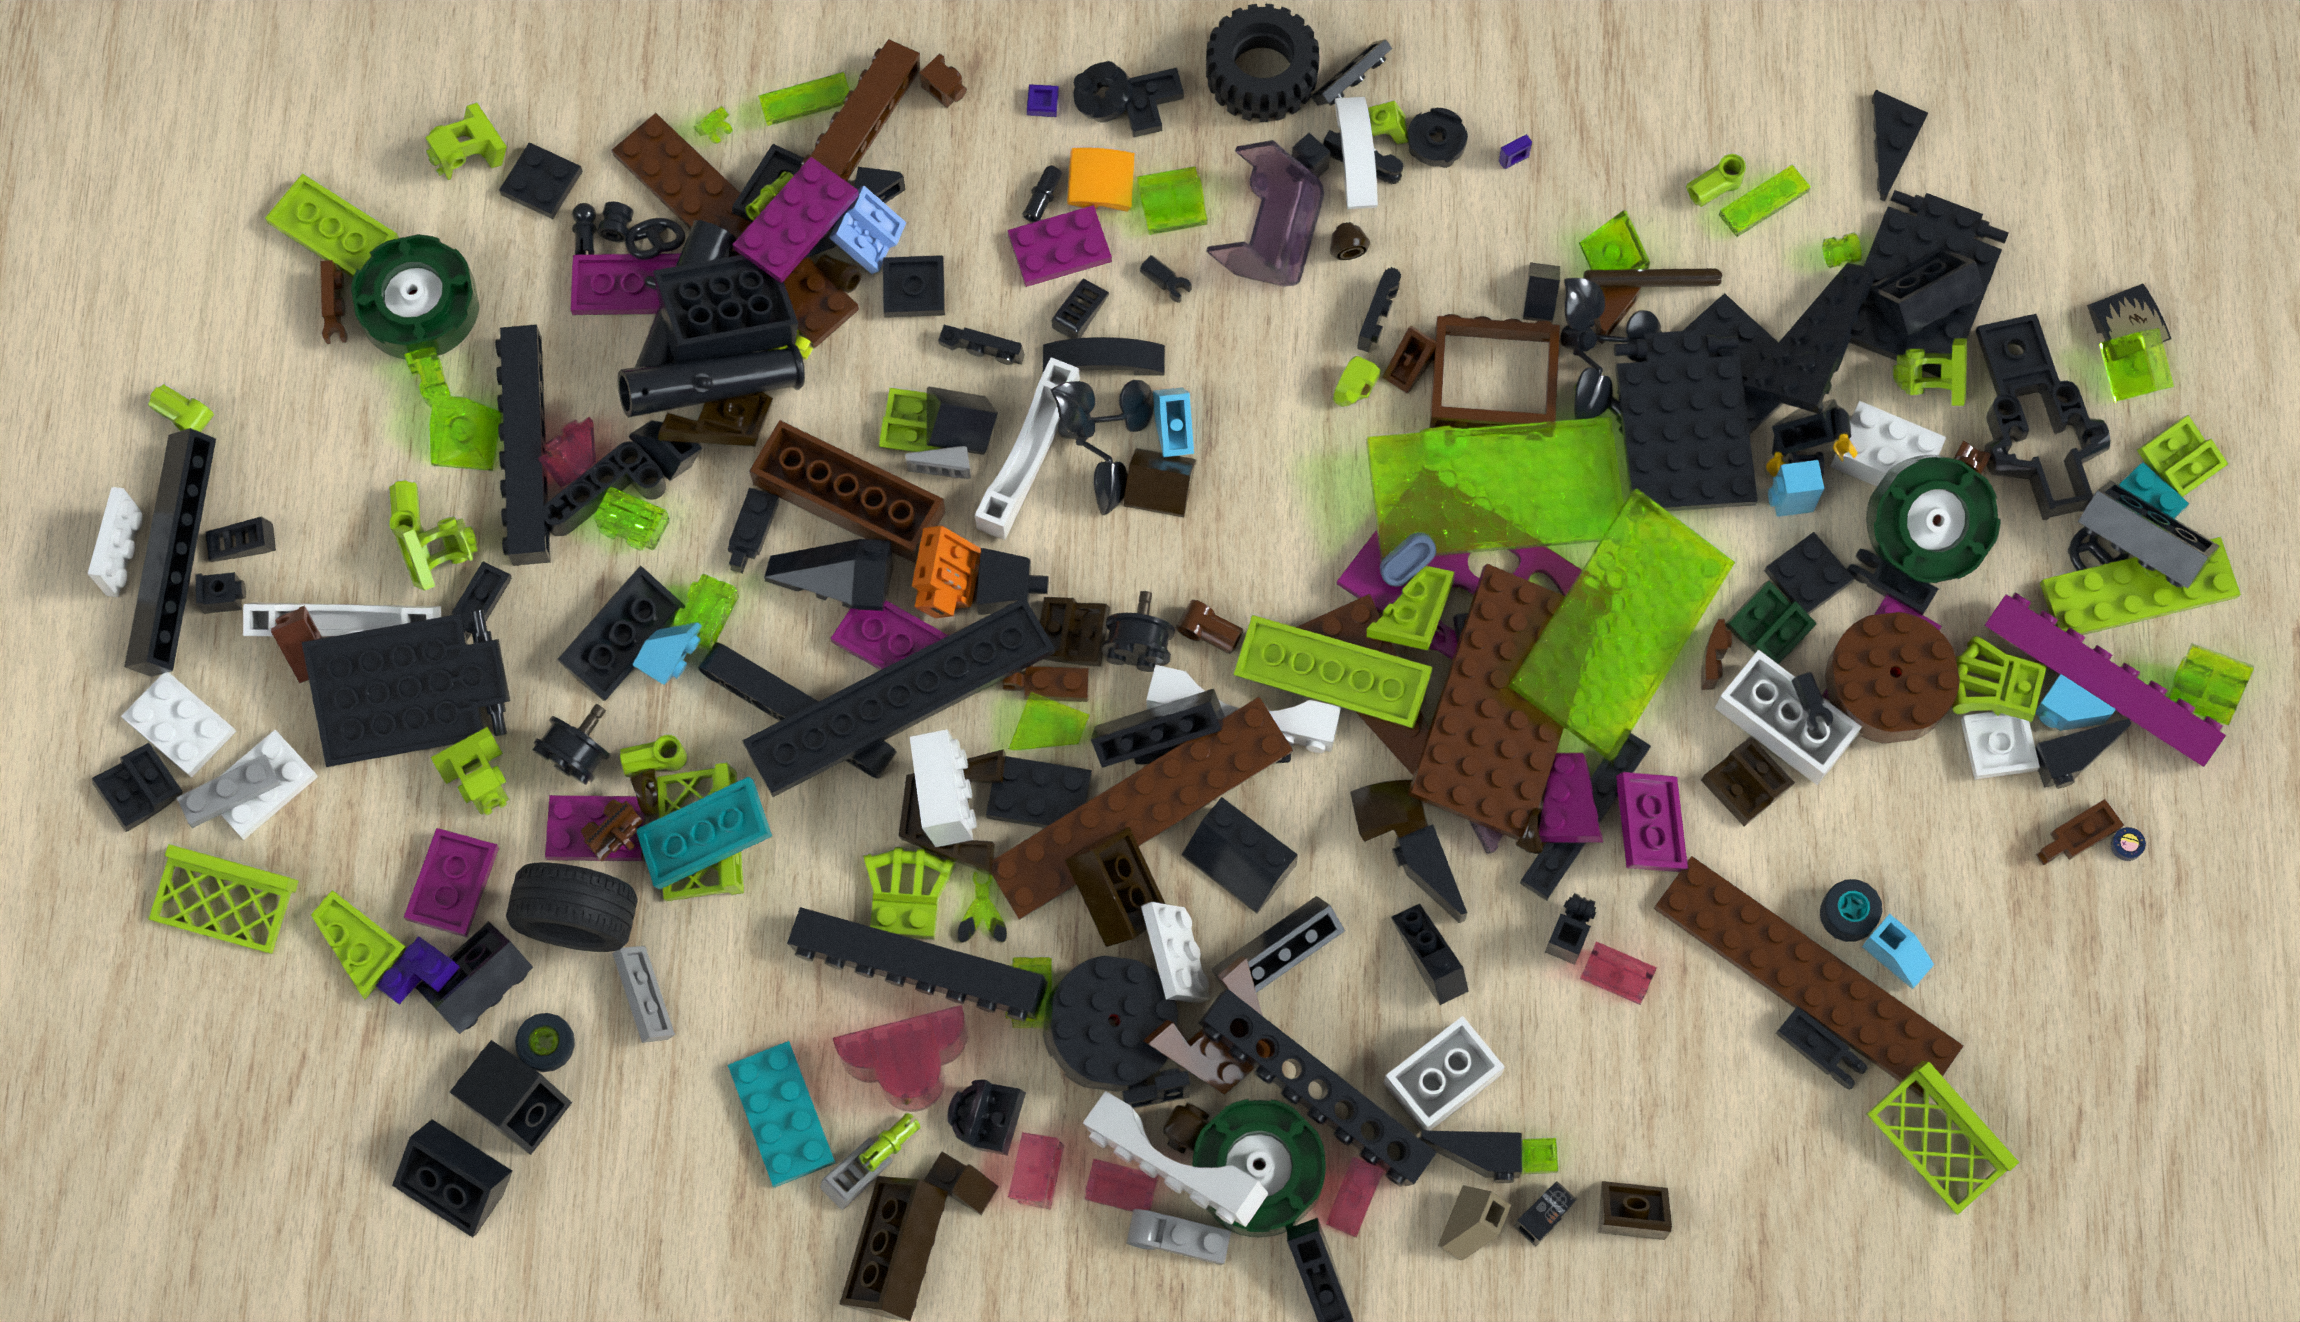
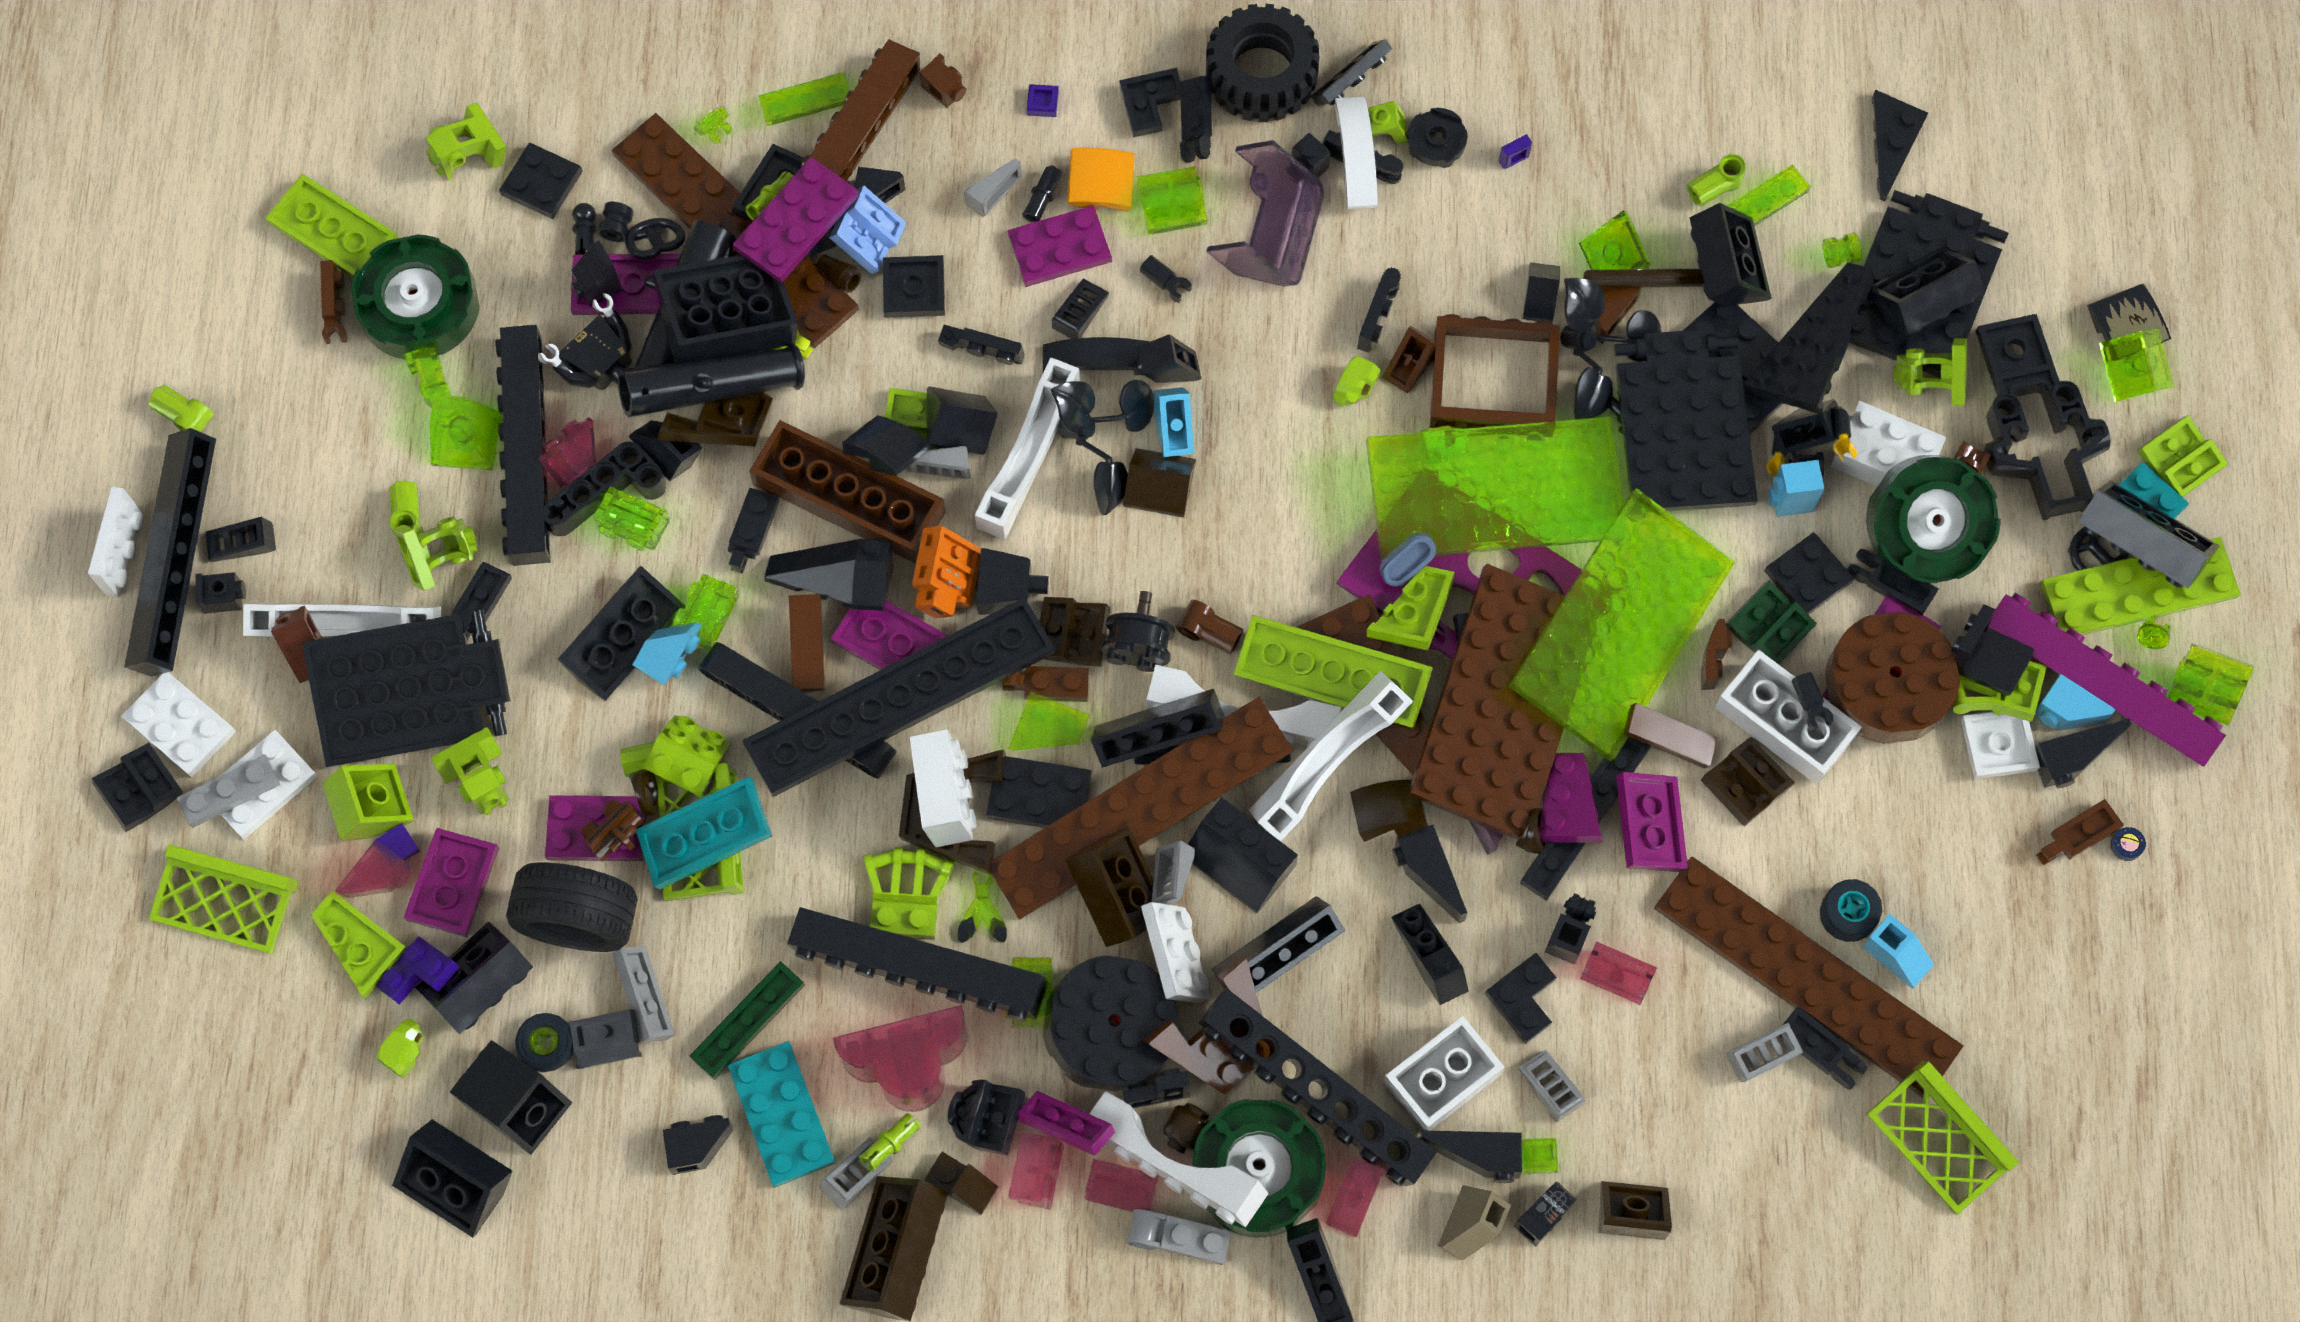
black wheel [532,704,610,785] -> none
black plate [1073,61,1133,122] -> none
dark brown cone [1330,222,1370,260] -> none
none -> lime slope [322,764,414,840]
none -> clear pink slope [335,840,412,898]
none -> dark purple tile [374,823,420,868]
none -> lime rock [375,1019,424,1079]
none -> black torso [538,294,632,390]
none -> black plate [569,1009,642,1069]
none -> black slope [571,240,622,307]
none -> lime bracket [644,715,731,797]
none -> black slope [663,1115,733,1175]
none -> dark green plate [689,961,805,1080]
none -> reddish brown tile [788,594,825,690]
none -> black slope [842,415,931,476]
none -> light grey slope [964,158,1022,217]
none -> magenta plate [1017,1091,1115,1156]
none -> black slope [1137,334,1202,383]
none -> light grey slope [1152,840,1195,905]
none -> black hinge [1180,76,1212,163]
none -> white arch [1249,670,1413,841]
none -> black plate [1485,953,1557,1044]
none -> light grey slope [1519,1050,1586,1122]
none -> tile [1623,703,1717,768]
none -> black slope [1689,203,1772,306]
none -> light grey slope [1726,1023,1804,1082]
none -> black bracket [1952,604,2034,696]
none -> clear neon green plate [2137,615,2170,650]

